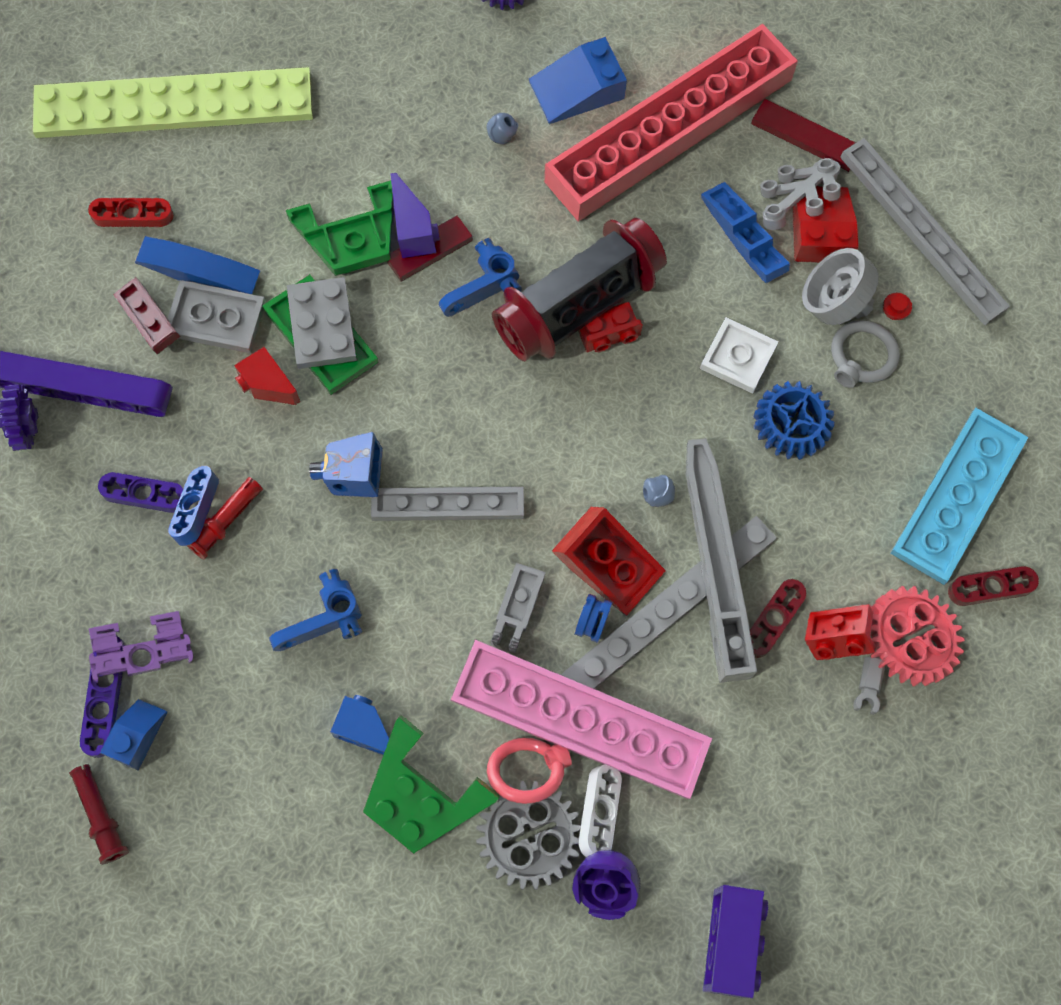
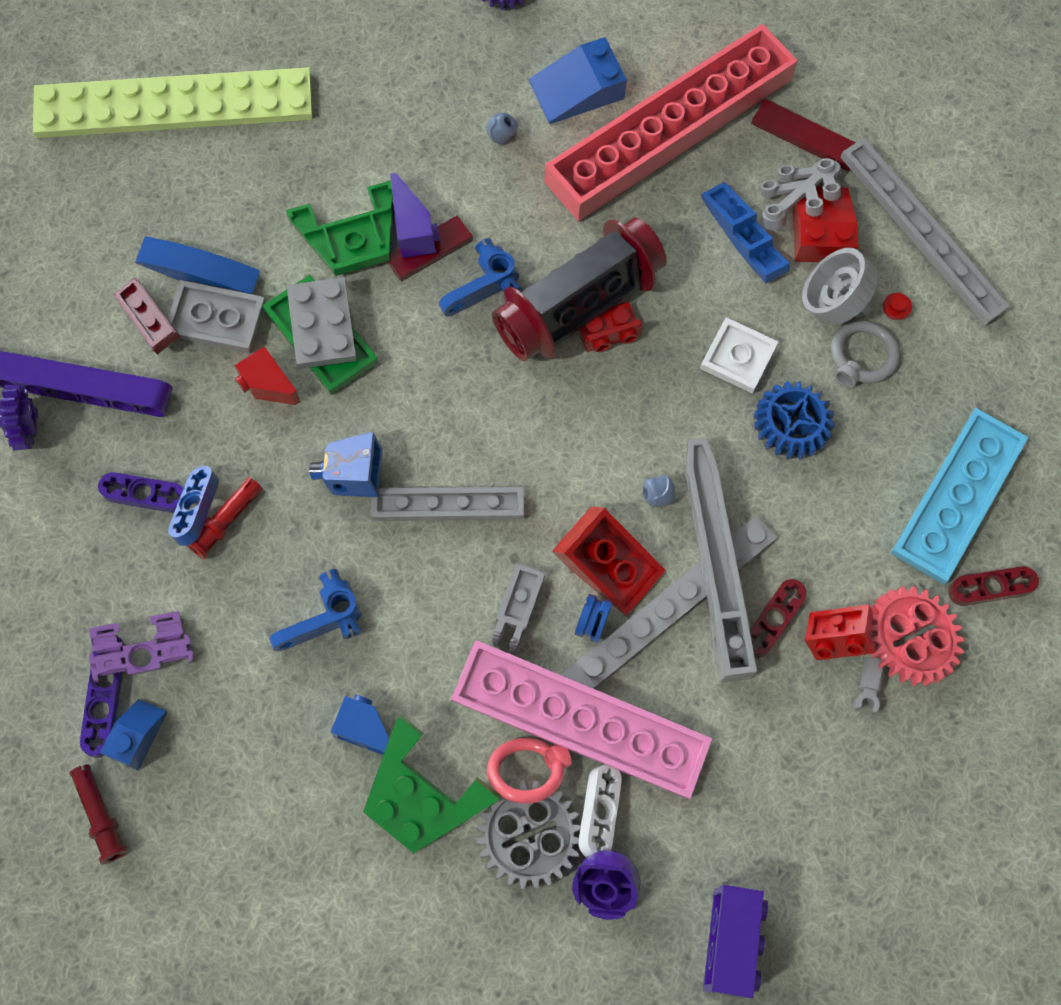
red beam [88,198,174,227] -> none

